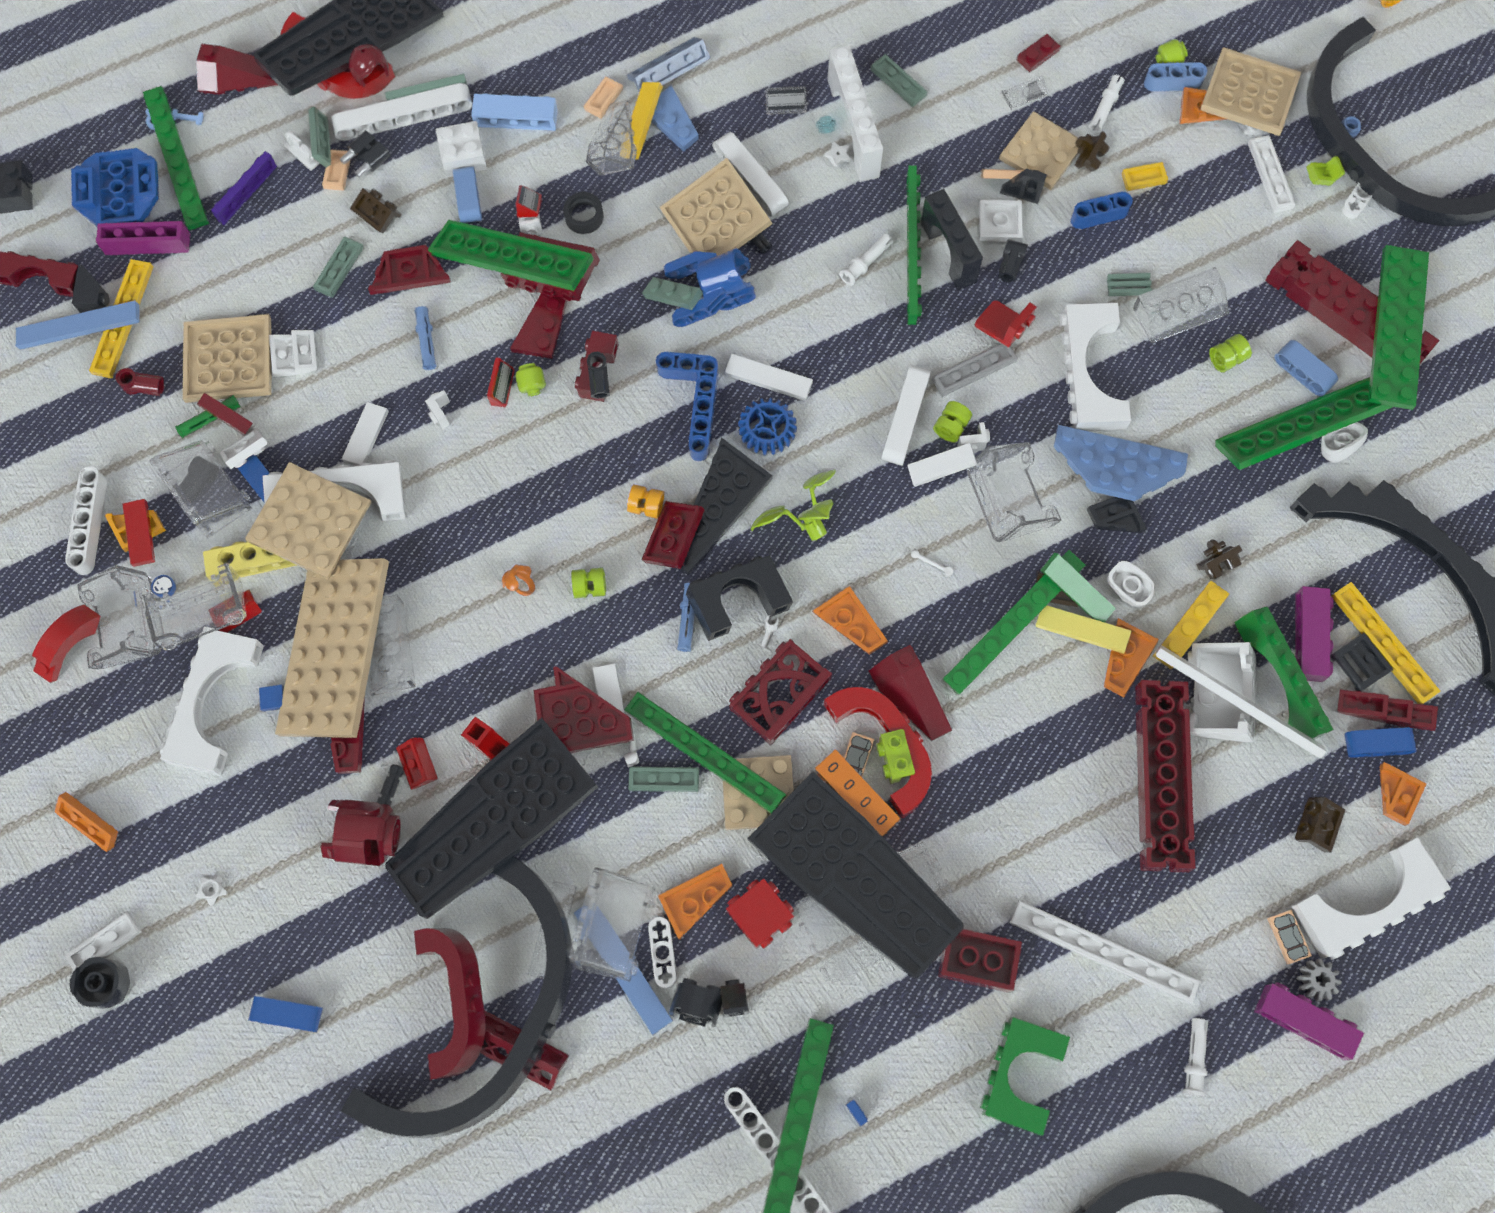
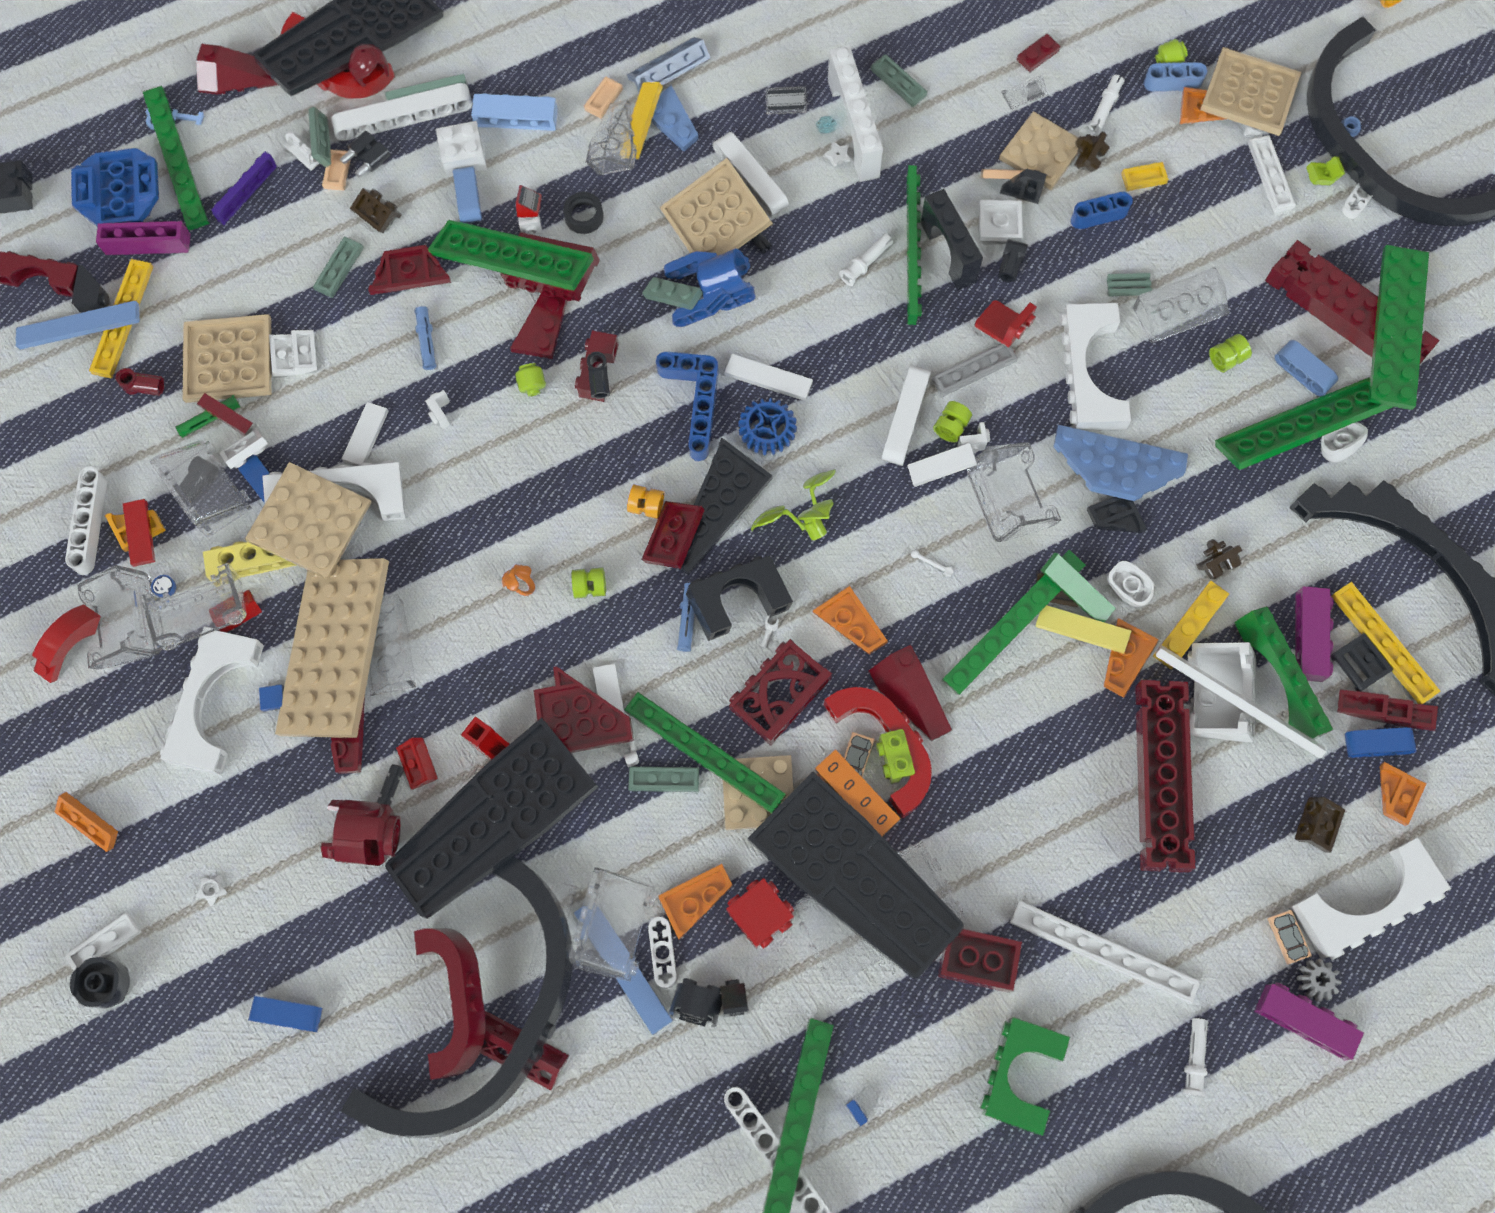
slope [487,357,514,407] -> none

